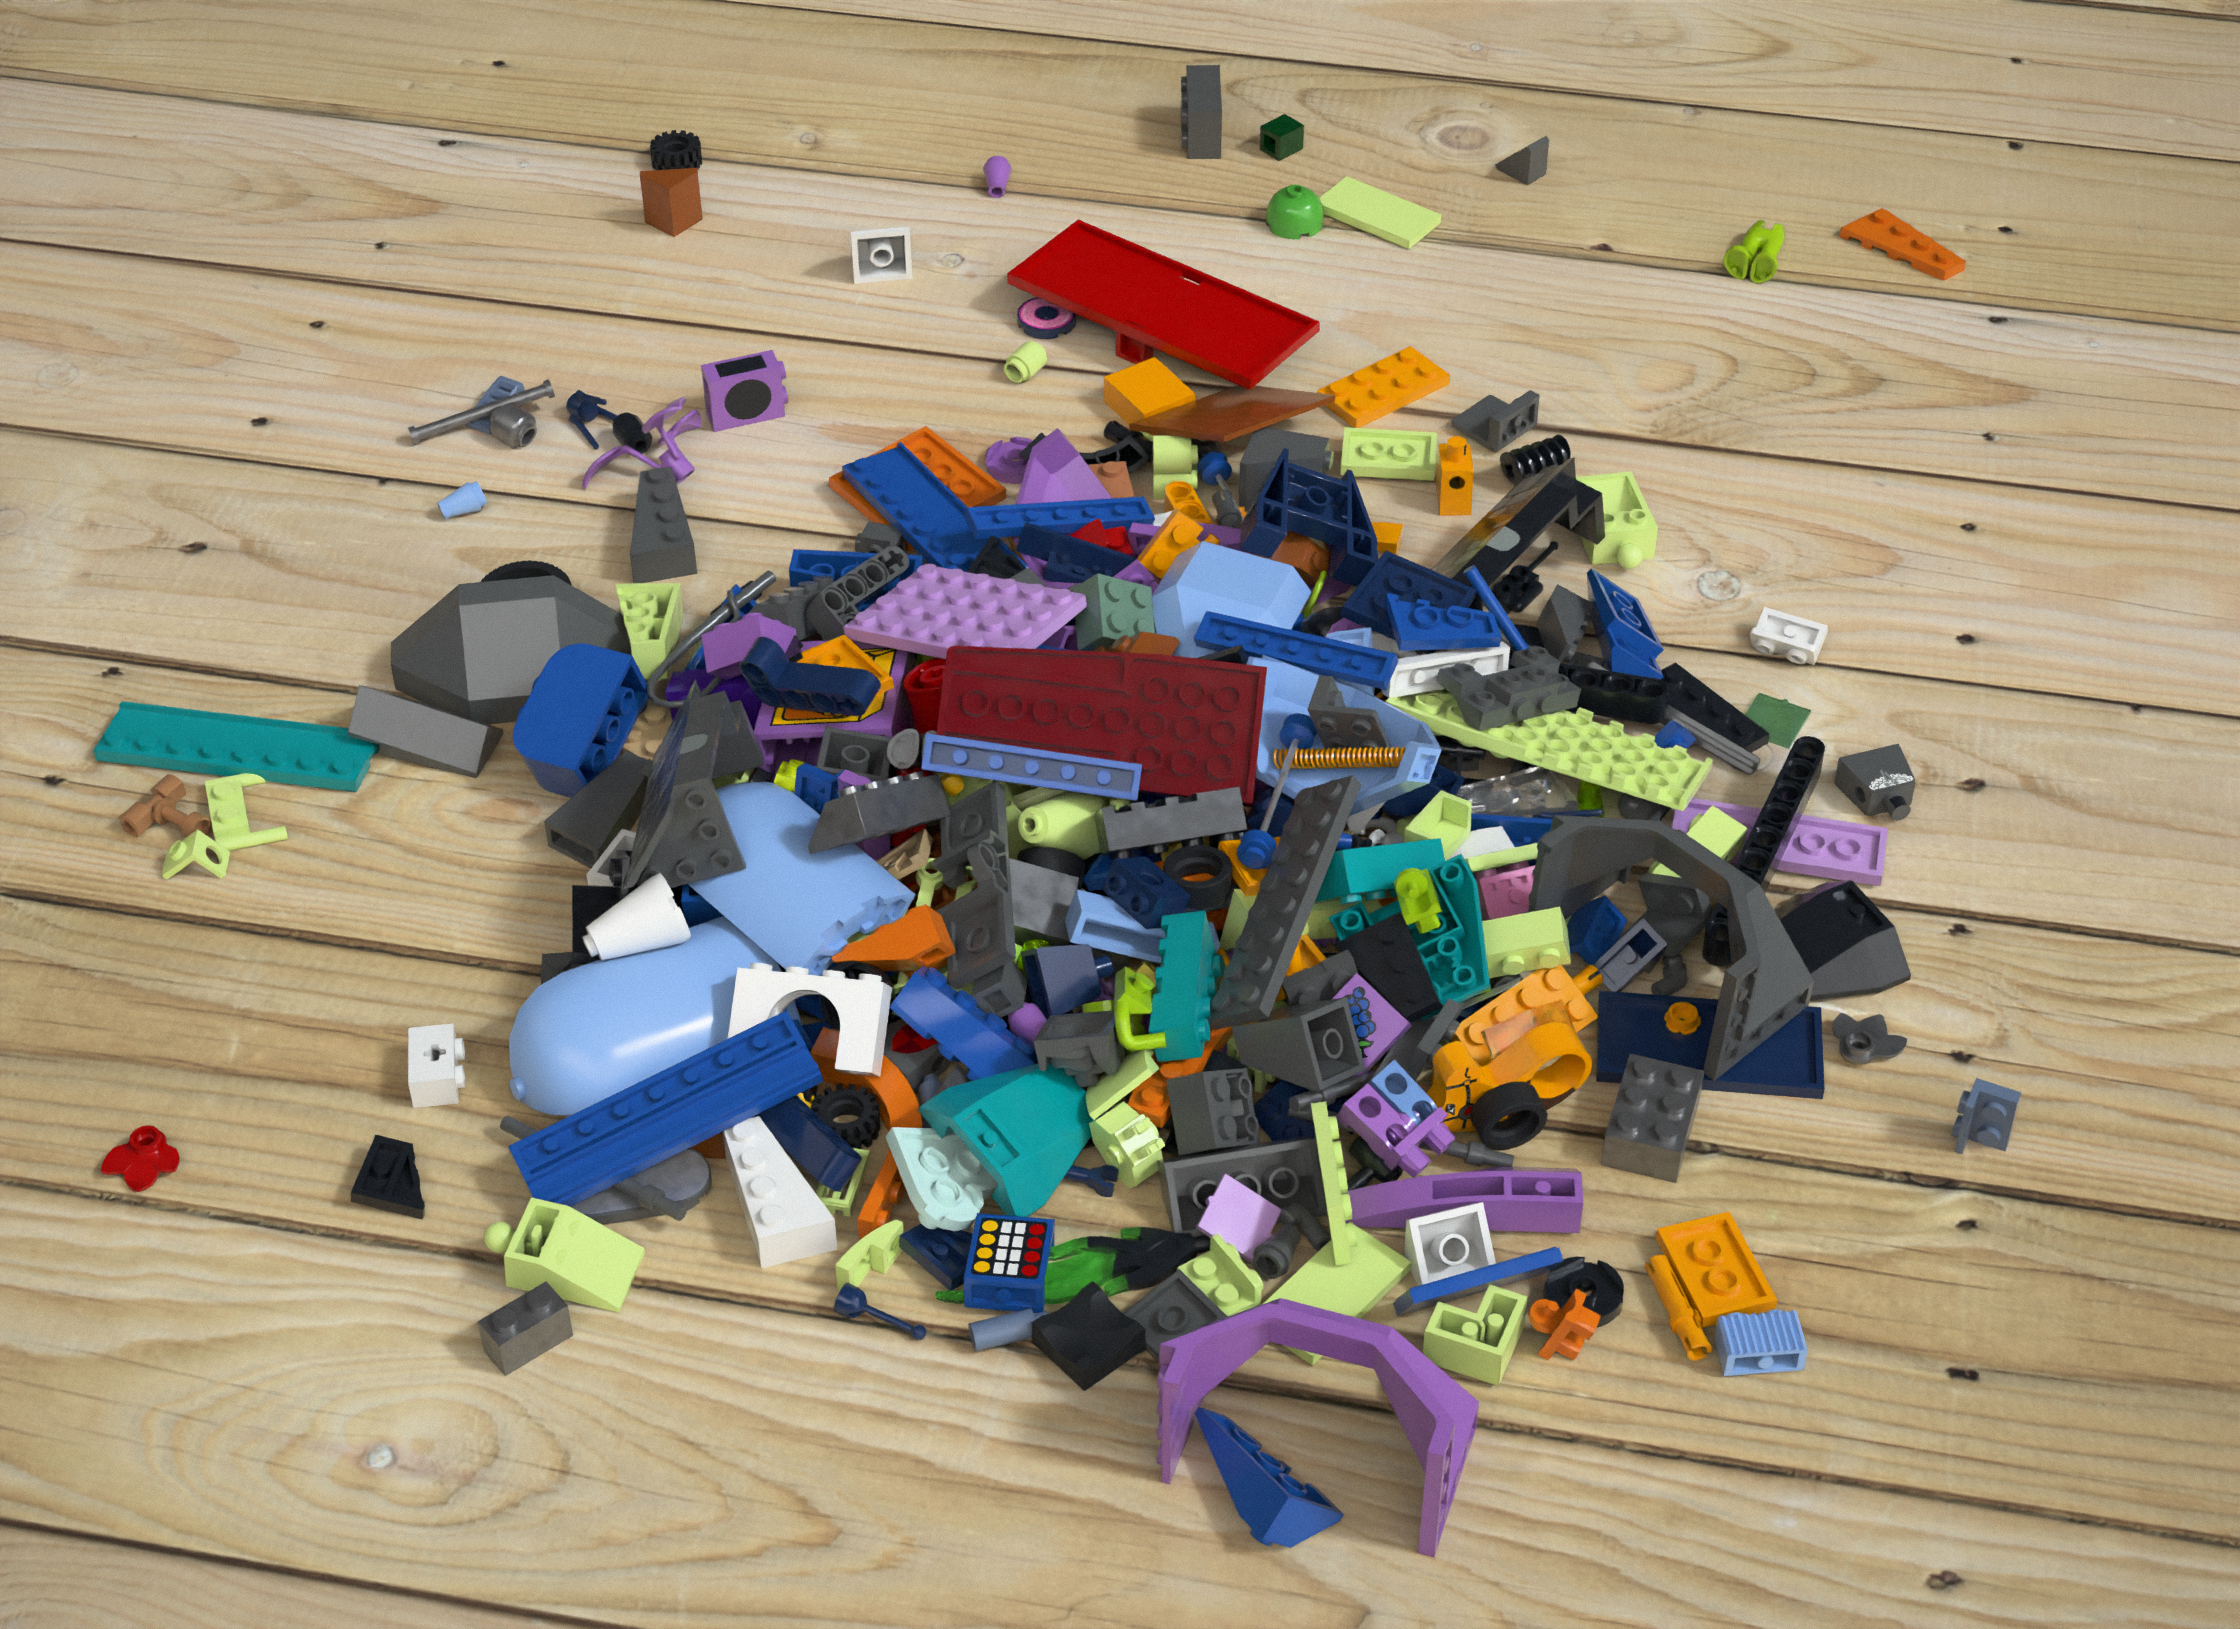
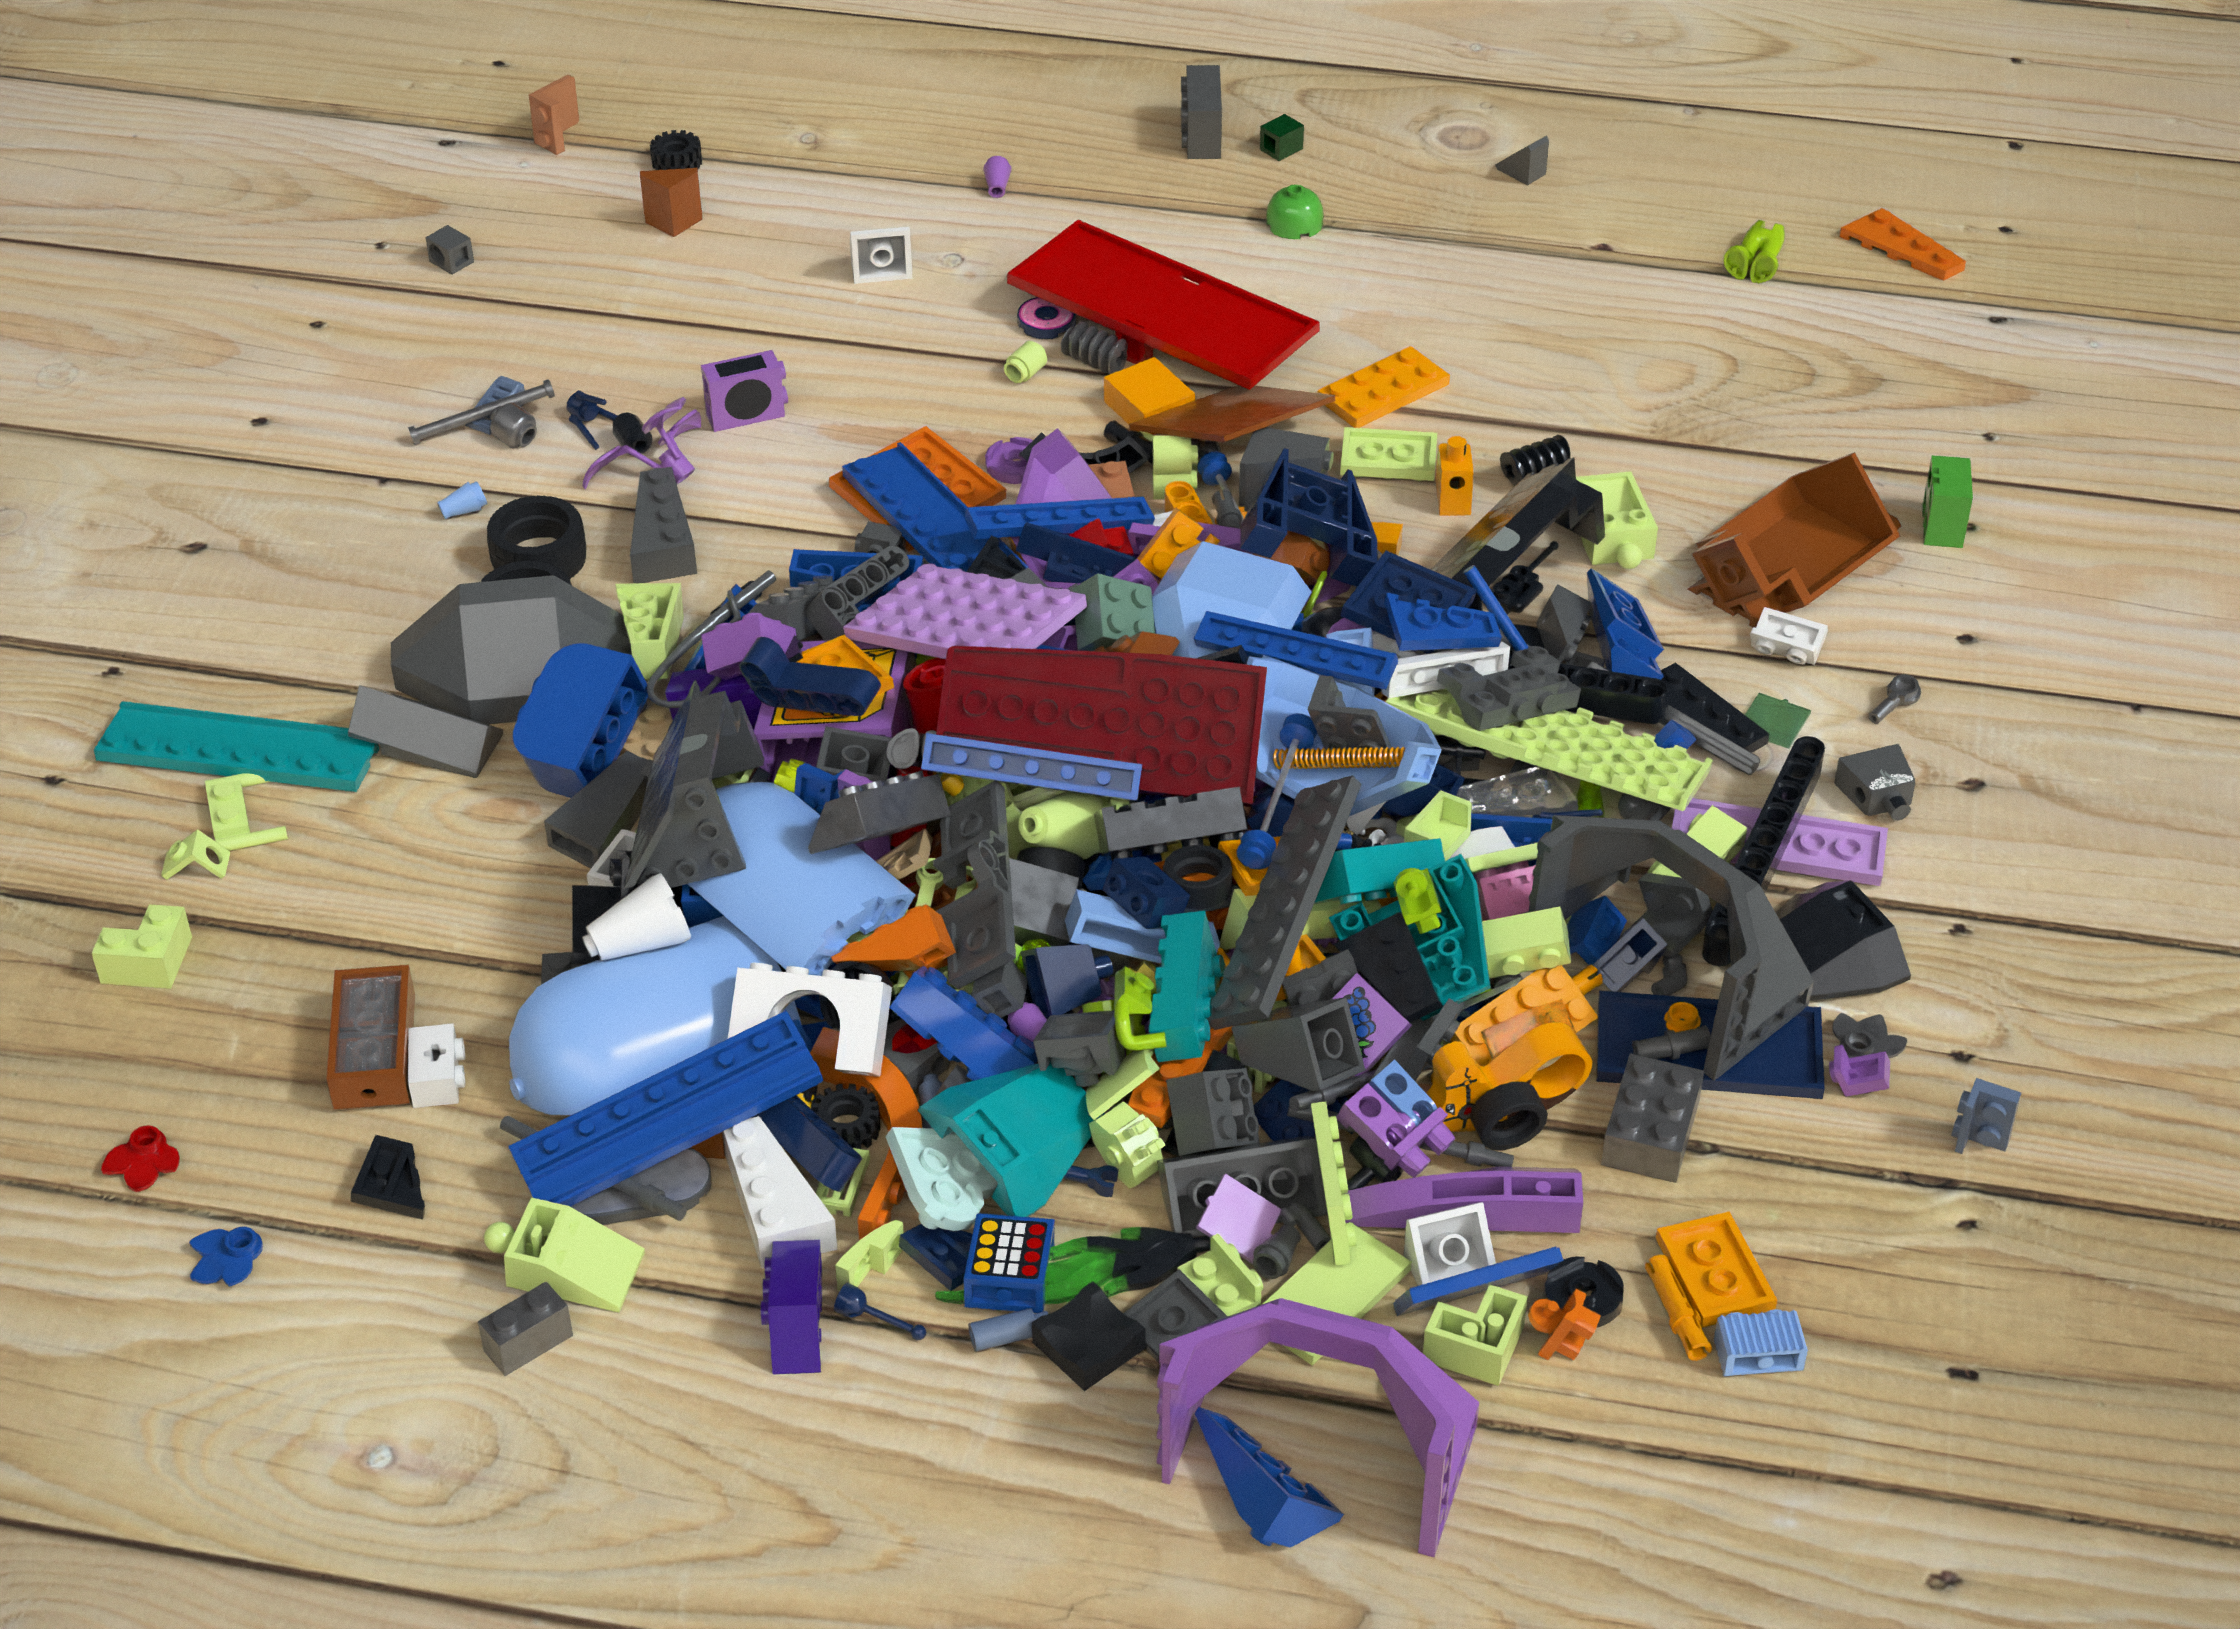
medium nougat bar [119,774,212,837] -> none
yellowish green tile [1319,176,1441,249] -> none
dark grey bracket [1451,390,1540,452] -> none
none -> yellowish green brick [92,904,192,989]
none -> blue plate [189,1227,263,1286]
none -> brick [326,964,415,1110]
none -> dark grey brick [425,225,474,275]
none -> black tyre [487,495,586,579]
none -> nougat bracket [529,75,579,155]
none -> dark purple wedge [761,1240,823,1375]
none -> flat silver piece [1061,321,1128,374]
none -> dark grey pin [1633,1025,1711,1060]
none -> dark orange panel [1687,452,1902,628]
none -> medium lavender bracket [1829,1045,1890,1097]
none -> flat silver plate [1869,674,1921,724]
none -> bright green piece [1922,455,1973,548]

